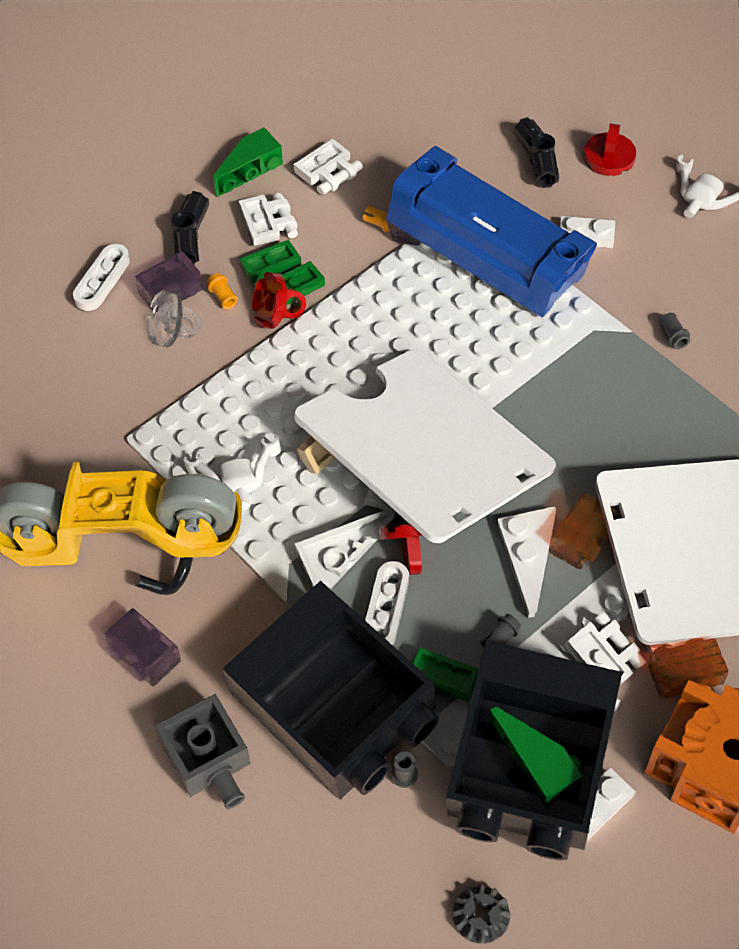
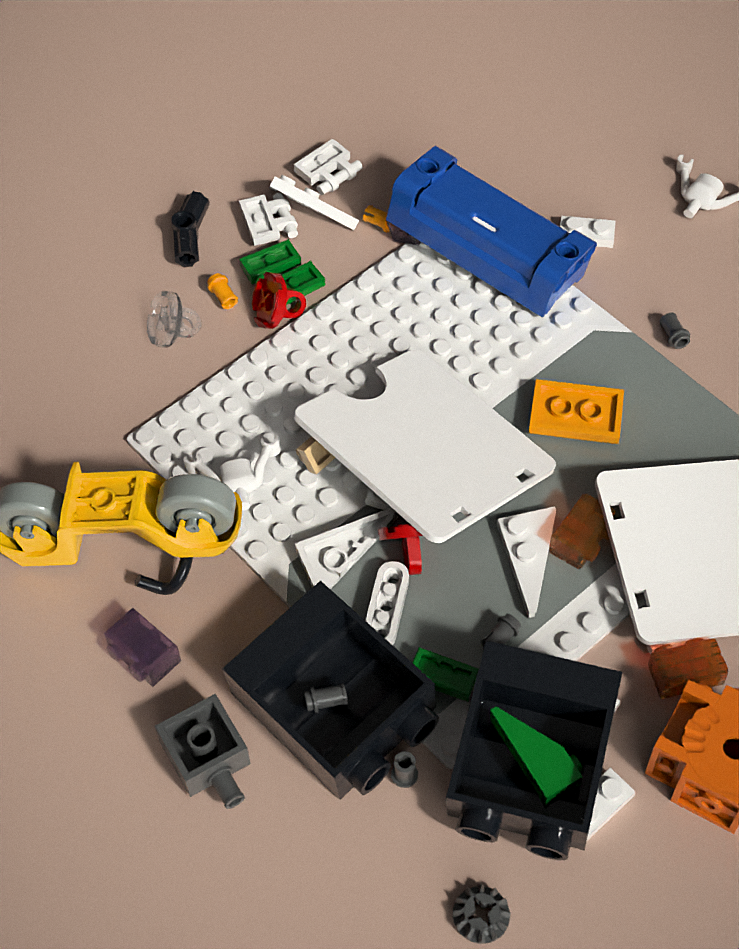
white plate [73,244,130,311] -> none
clear purple brick [135,251,203,315] -> none
green slope [212,127,283,197] -> none
black piece [514,117,559,188] -> none
white plate [564,611,646,684] -> none
red tile [584,123,636,176] -> none
none -> white wing [269,175,359,230]
none -> dark grey pin [304,683,348,713]
none -> light orange plate [529,379,624,444]

